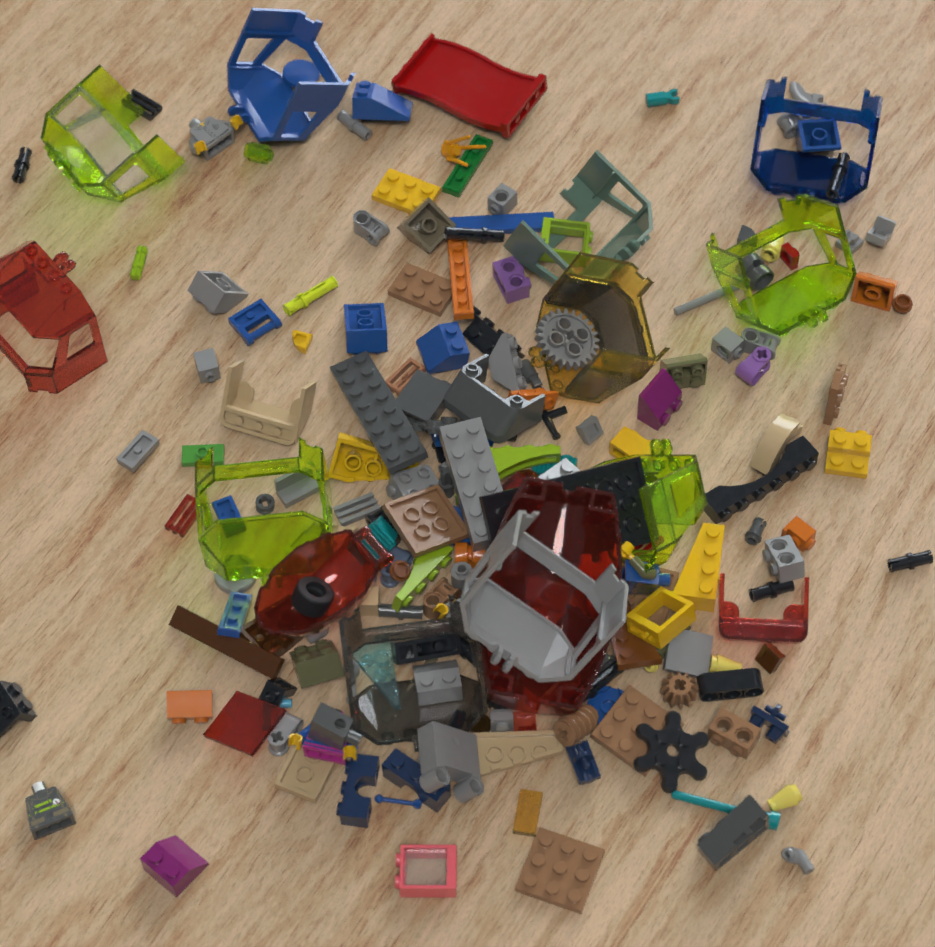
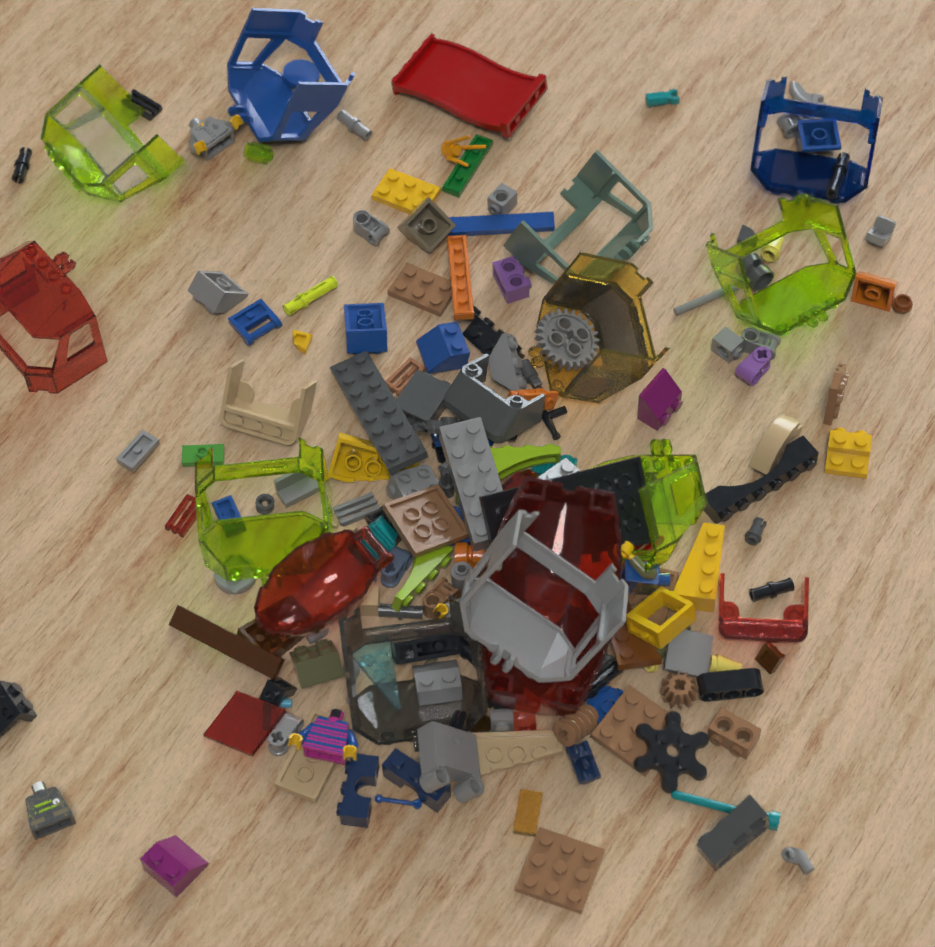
lime axle [129,245,148,281] -> none
orange brick [167,690,213,724] -> none
light grey brick [193,348,221,384] -> none
tile [217,591,252,638] -> none
black tyre [291,576,334,618] -> none
dark grey torso [308,702,363,750] -> none
blue slope [352,81,413,121] -> none
dark orange plate [389,560,411,582] -> none
window [395,845,457,898] -> none
black pin [444,227,504,243] -> none
lime window [538,217,593,266] -> none
light grey tile [575,415,604,445] -> none
yellow brick [609,426,659,472] -> none
olive slope [660,353,708,389] -> none
dark blue hips [749,703,790,744] -> none
light grey brick [762,535,805,583] -> none
light yellow cone [767,784,803,811] -> none
red plate [780,242,800,271] -> none
orange brick [781,516,816,552] -> none
light grey tile [835,229,864,257] -> none
black pin [887,550,933,573] -> none

